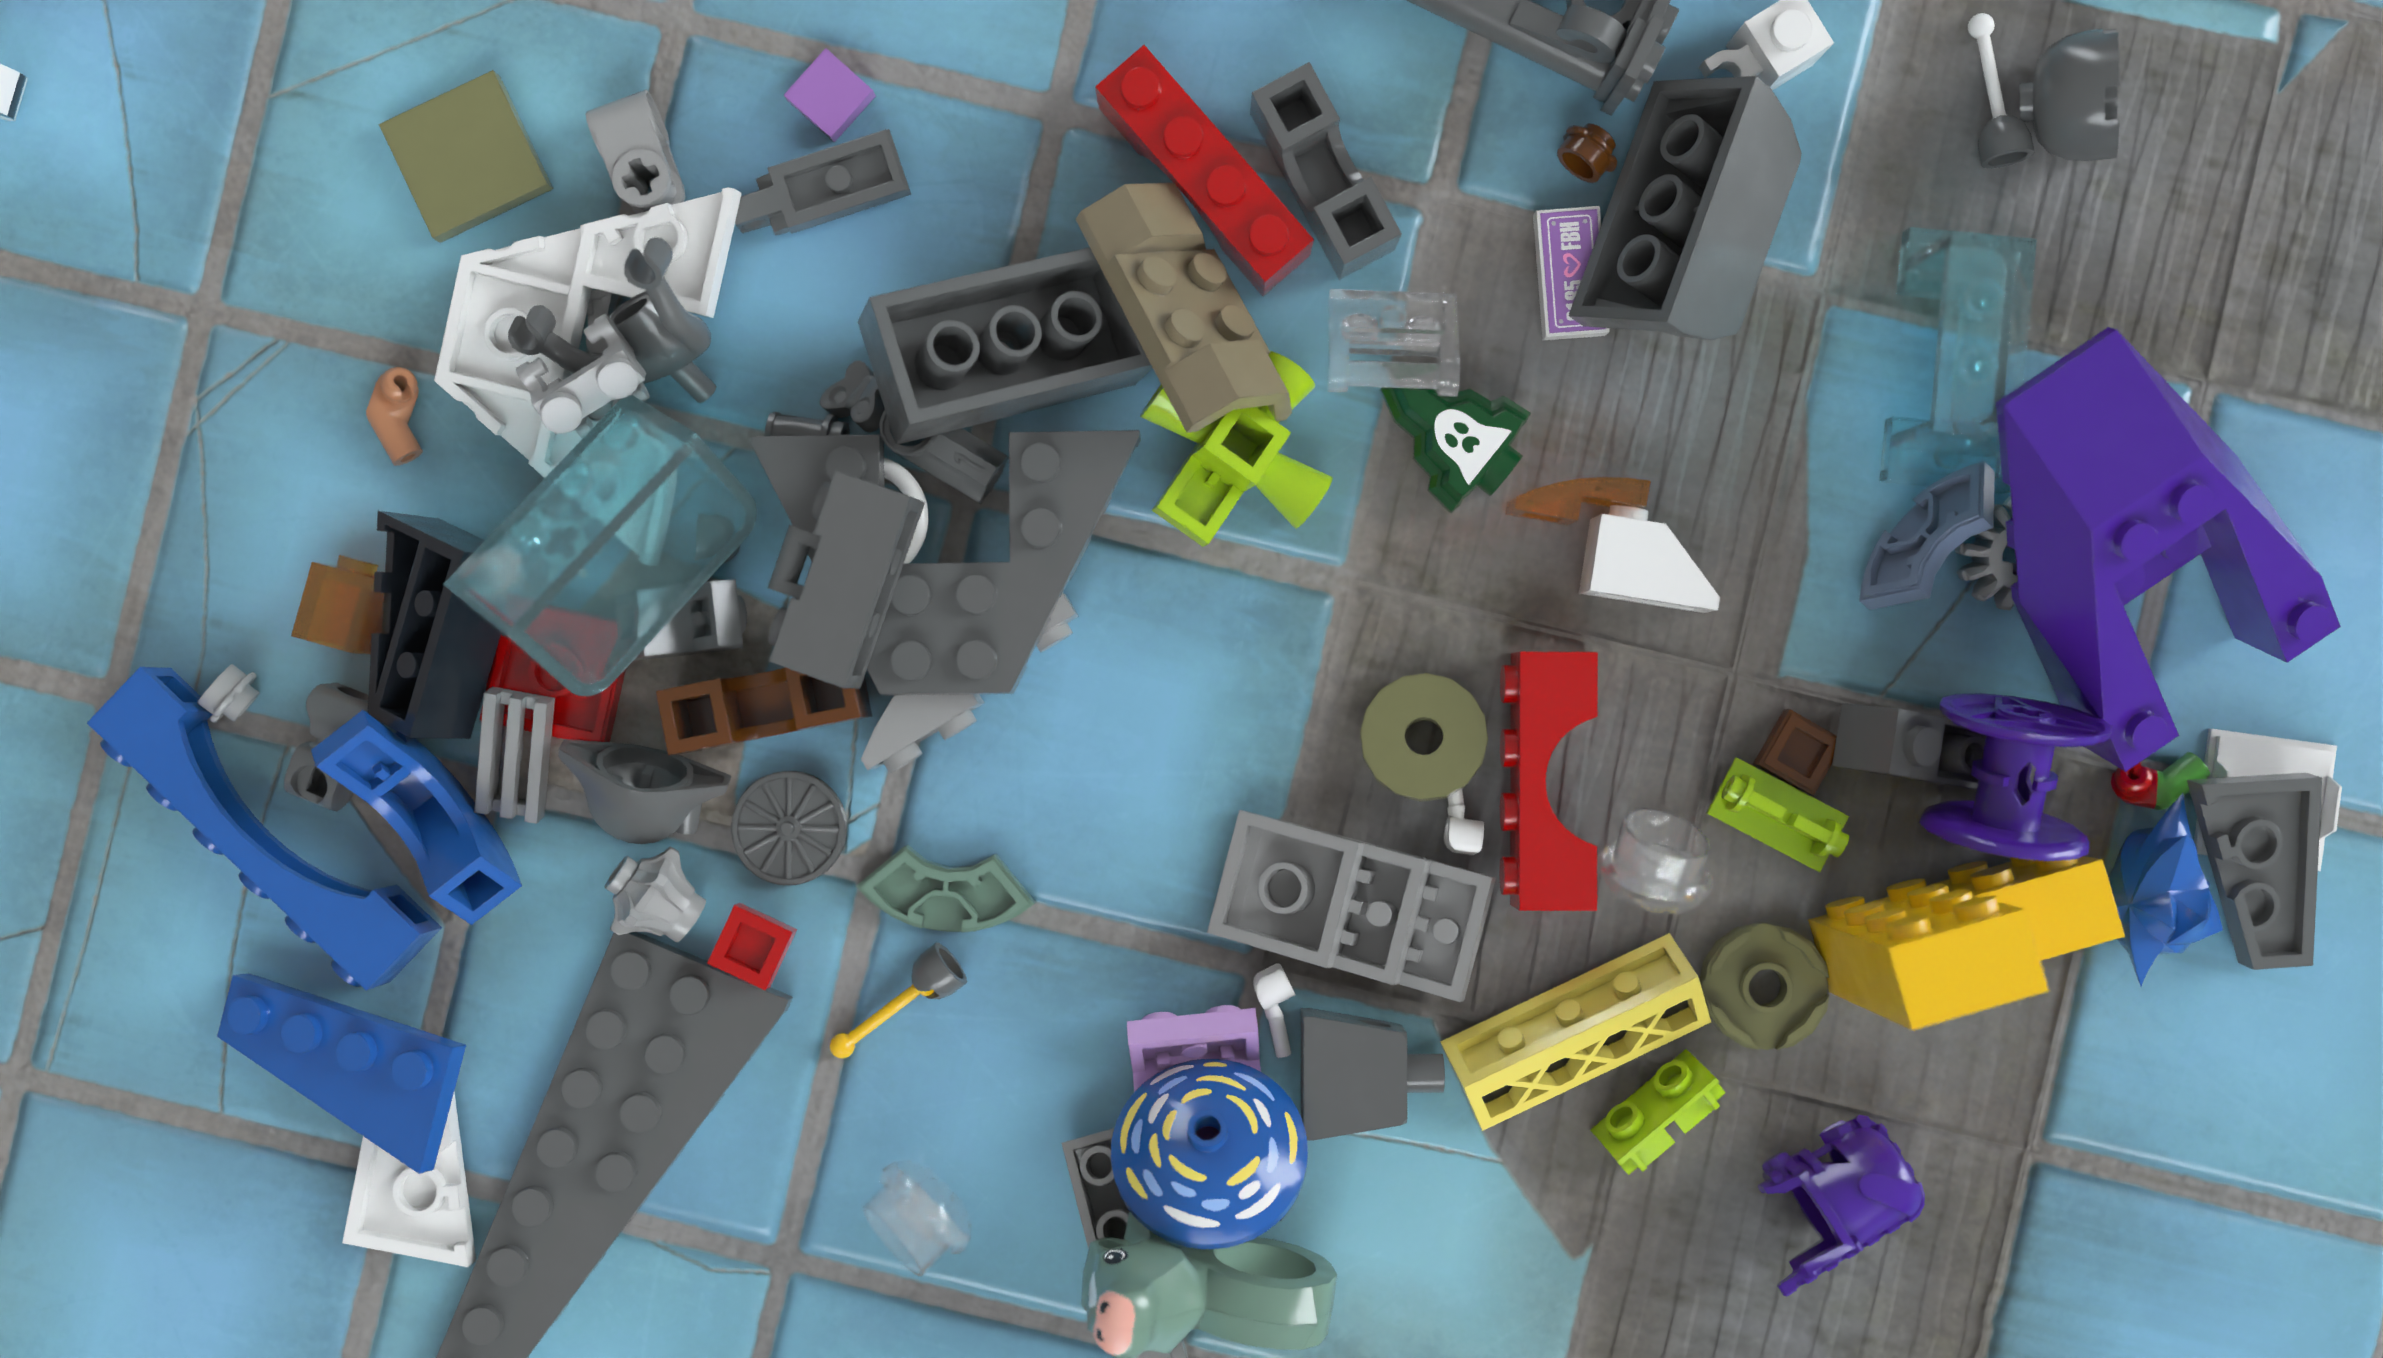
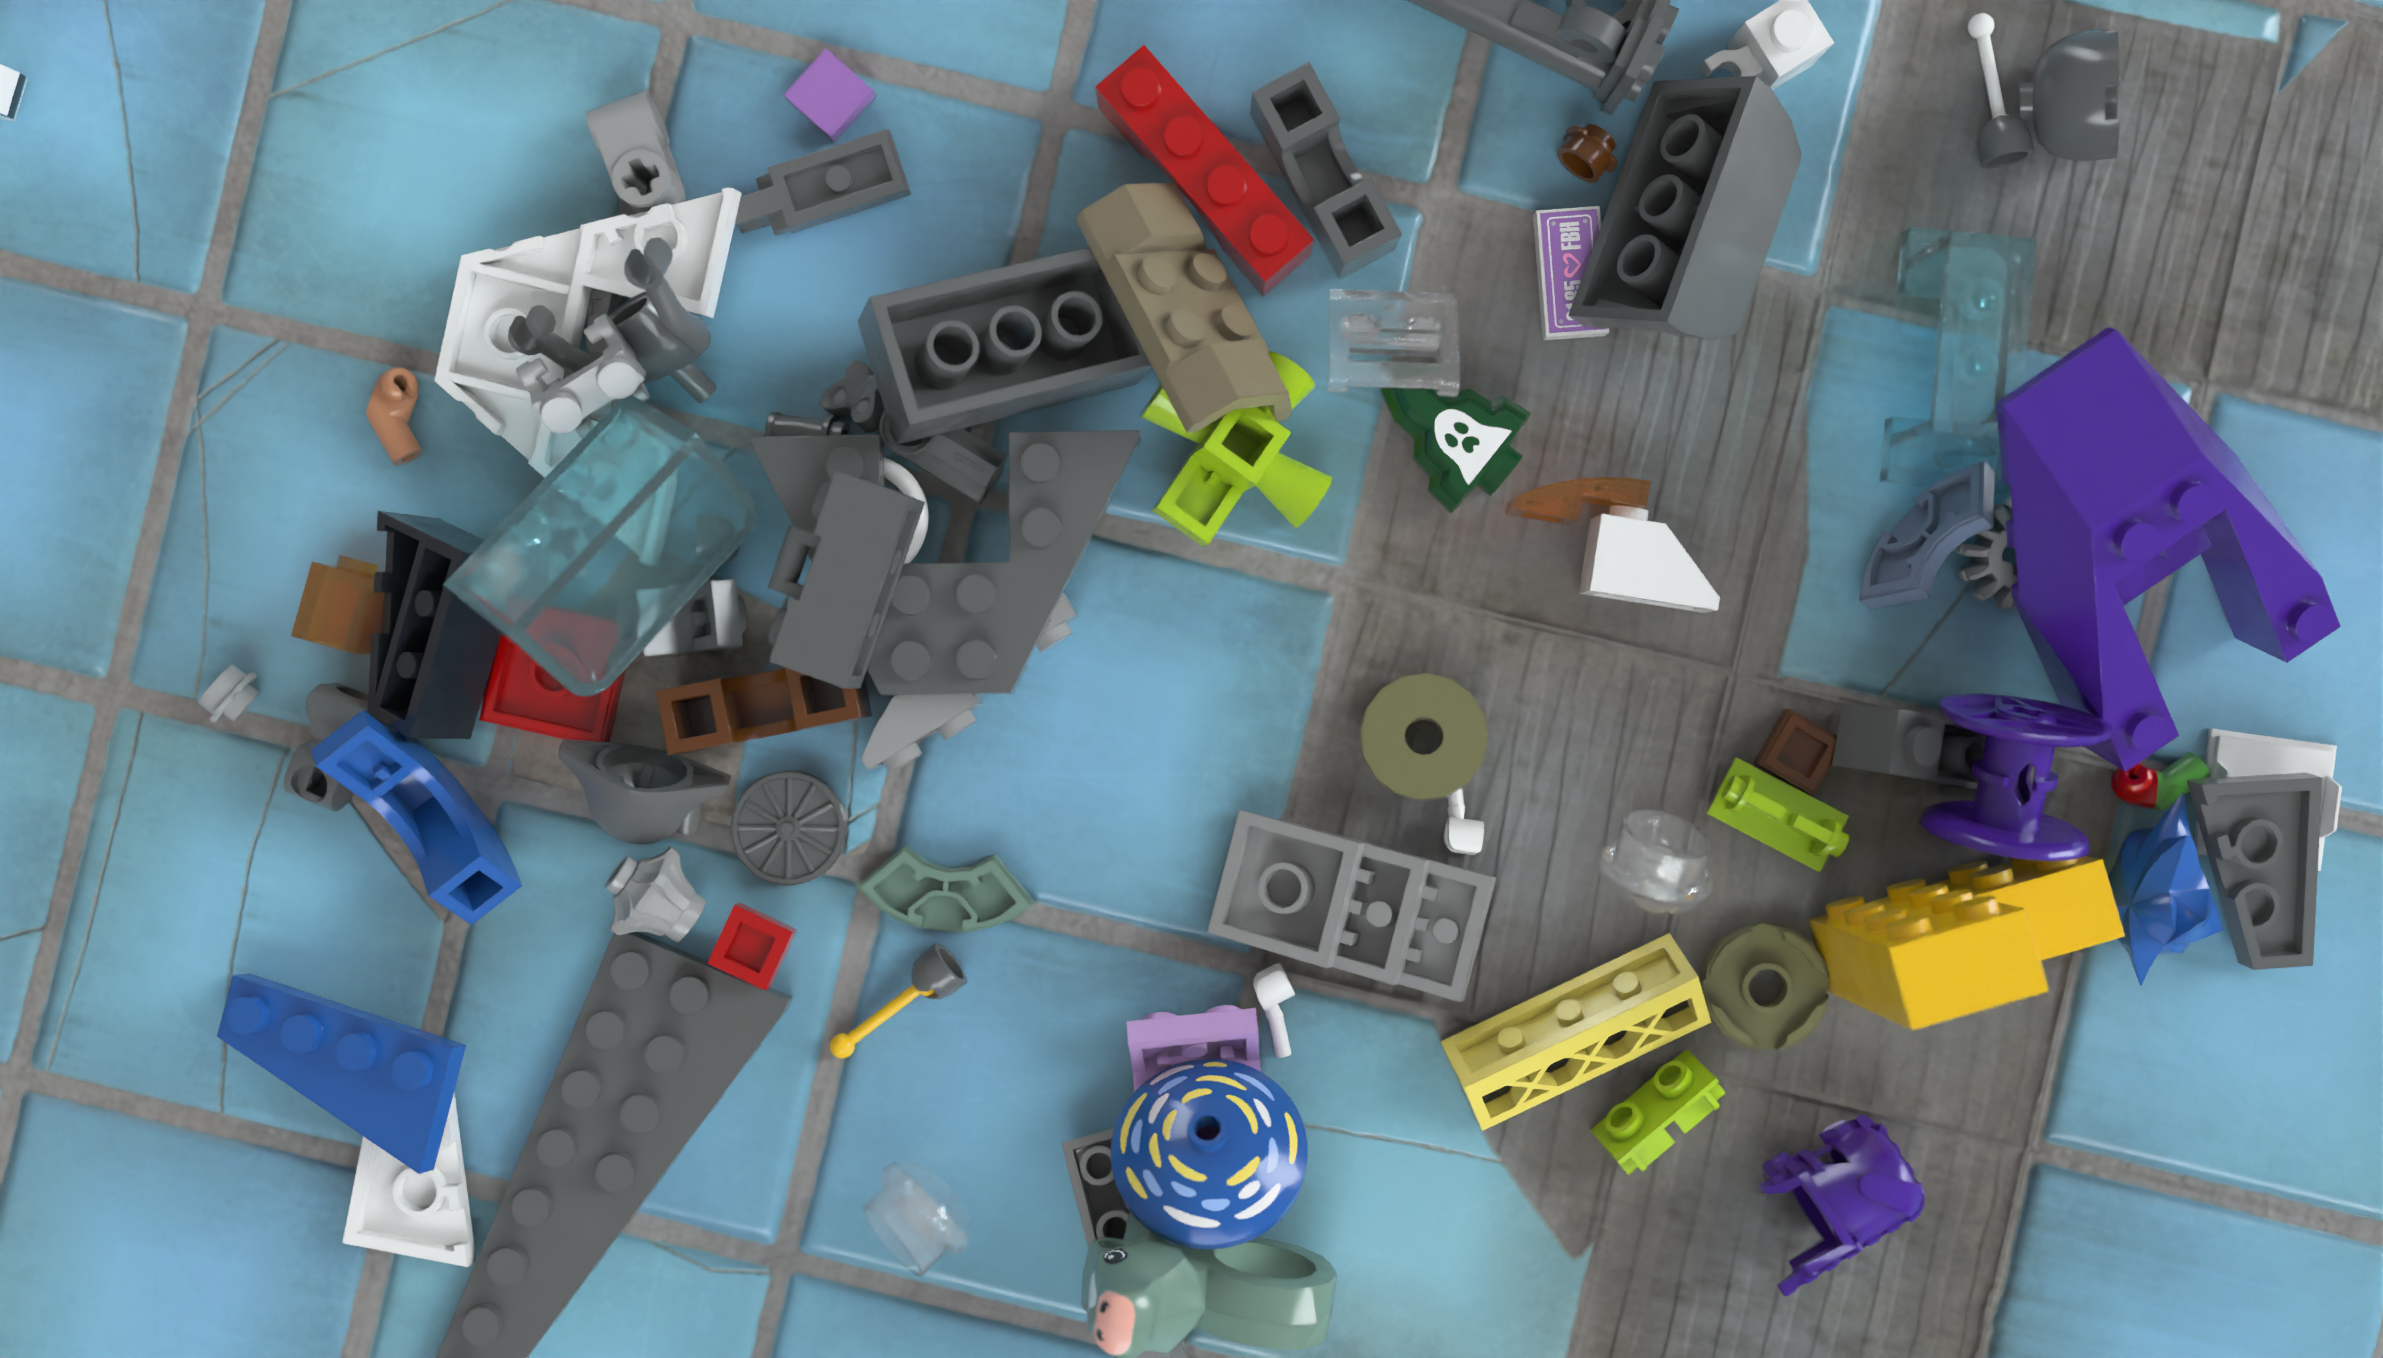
blue arch [87,667,442,991] -> none
olive tile [379,70,553,243] -> none
light grey tile [475,687,555,824] -> none
dark grey torso [1300,1008,1445,1140] -> none
red arch [1499,651,1598,911] -> none

